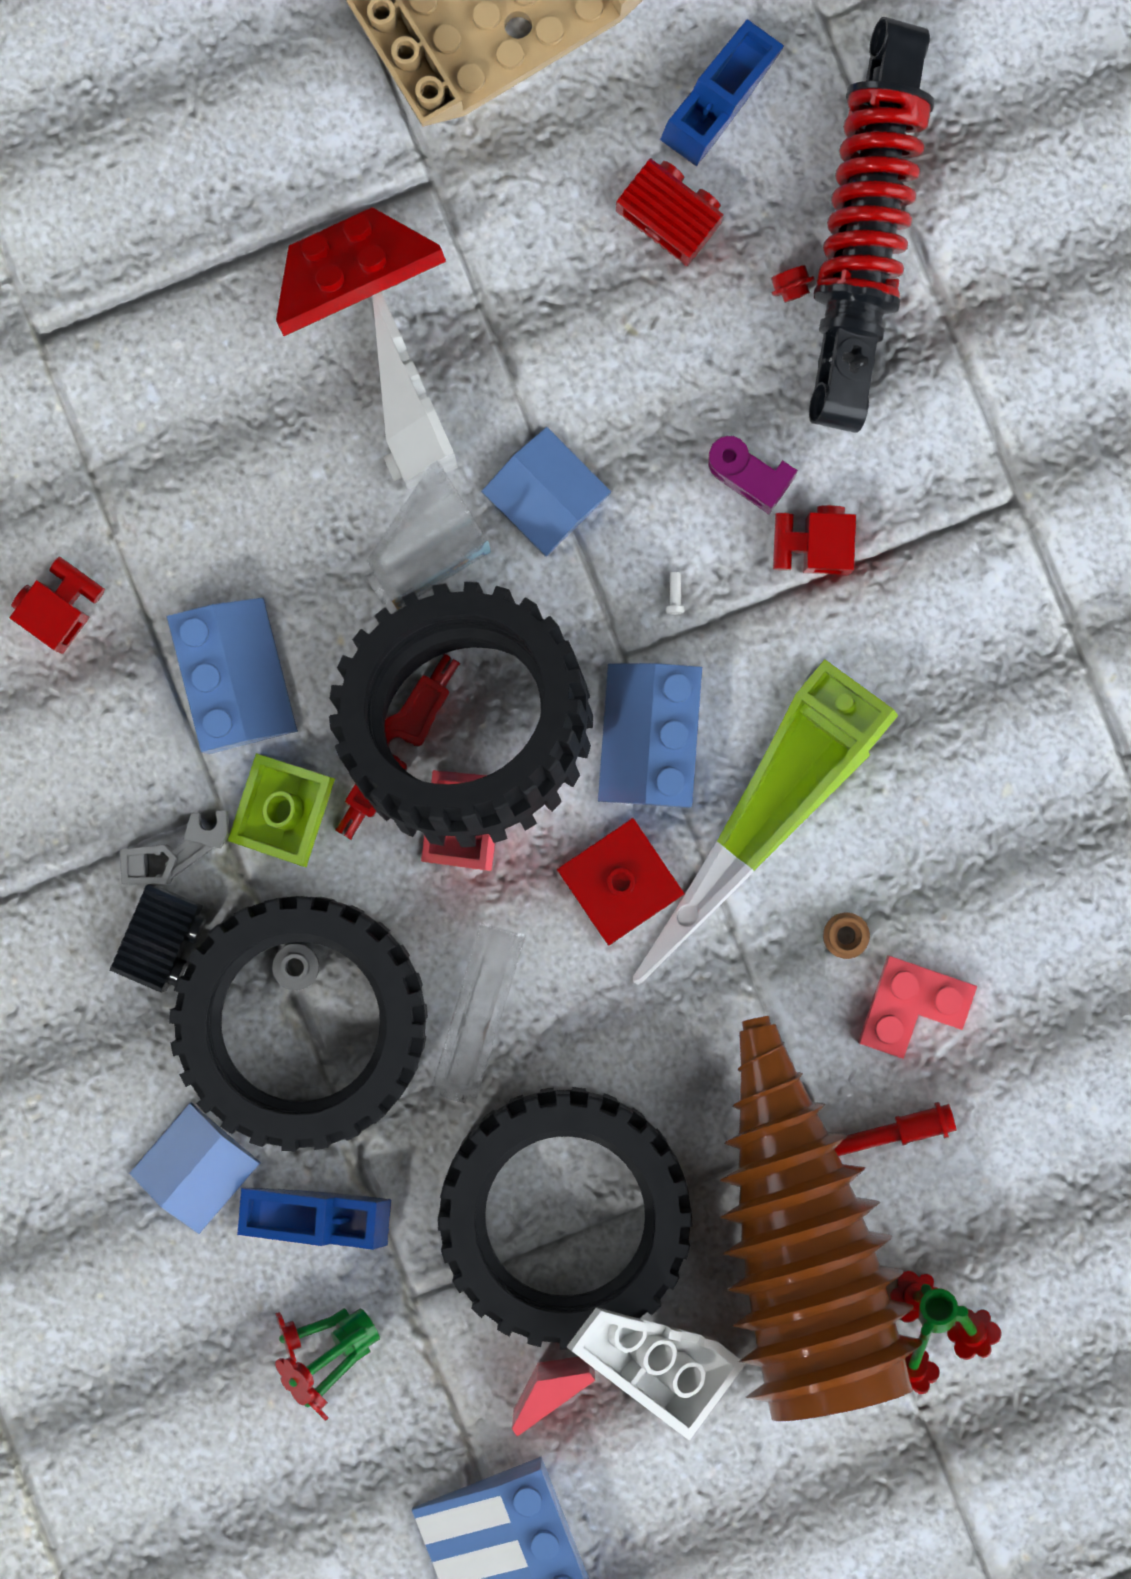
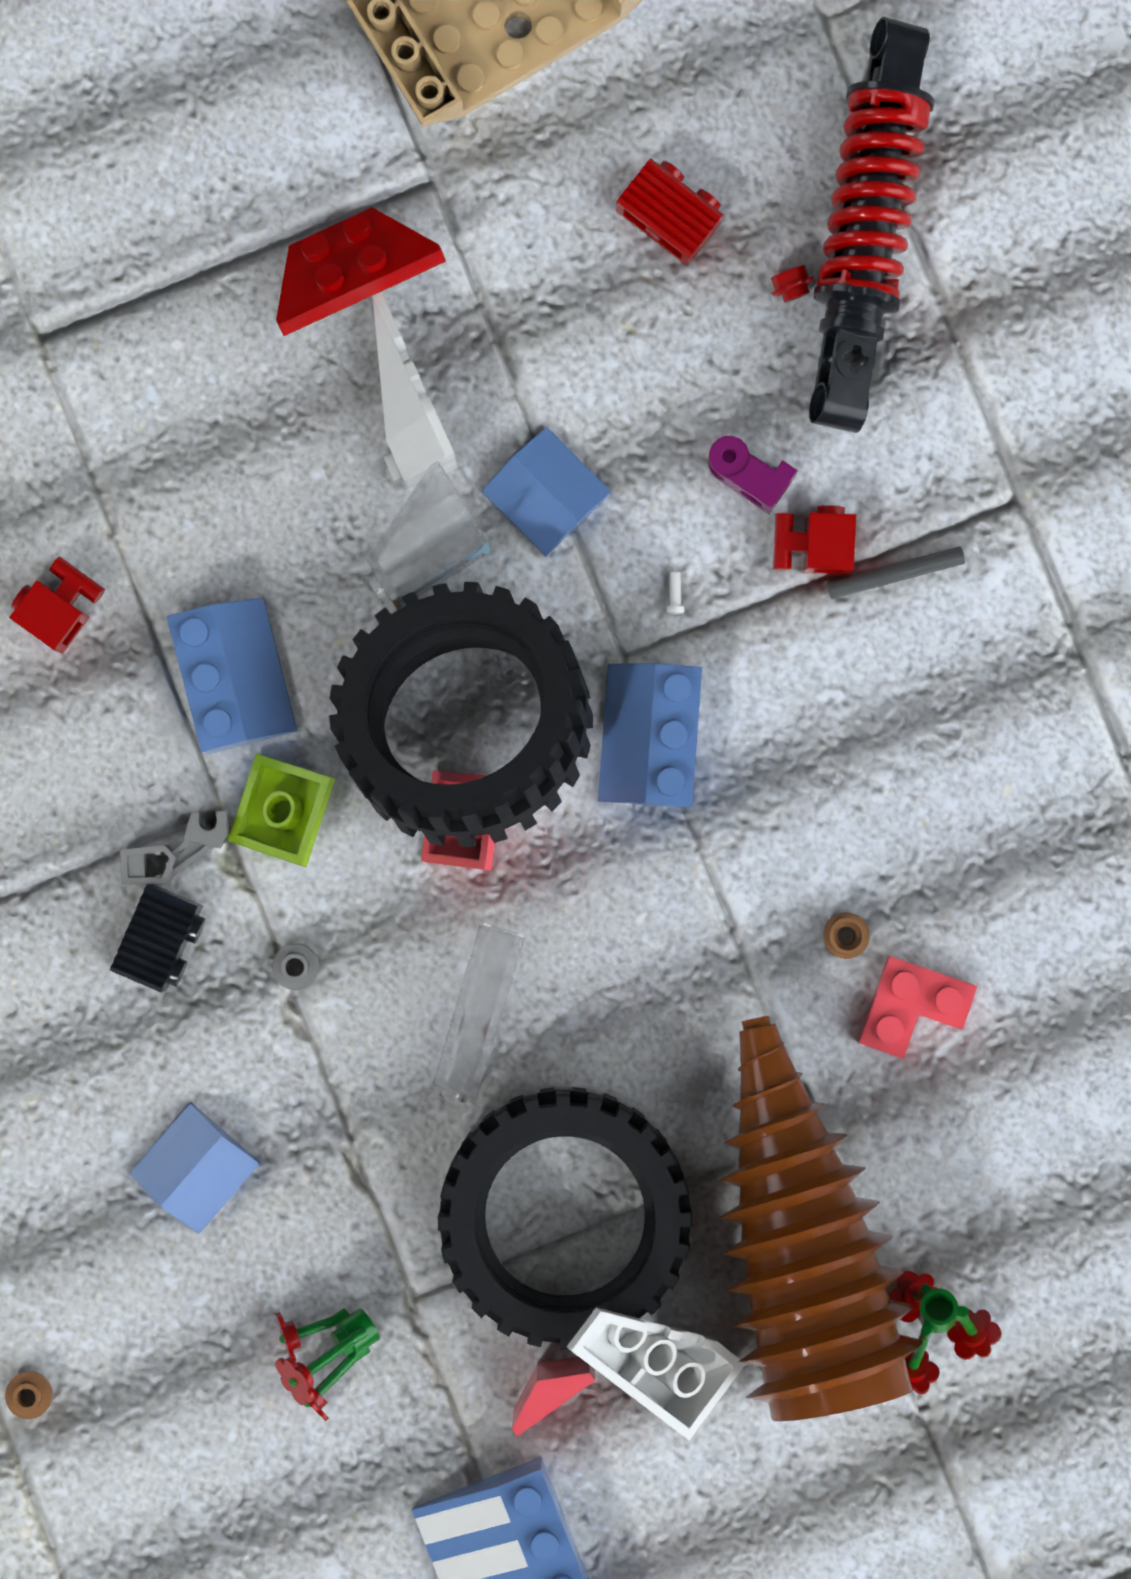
black tyre [169,896,428,1152] -> none
blue slope [237,1187,391,1250] -> none
red piece [335,653,460,840] -> none
red plate [557,818,685,946] -> none
lime plate [633,659,898,985] -> none
blue slope [660,19,784,166] -> none
red pin [834,1102,957,1156] -> none
none -> medium nougat plate [5,1371,53,1419]
none -> dark grey bar [826,546,965,599]

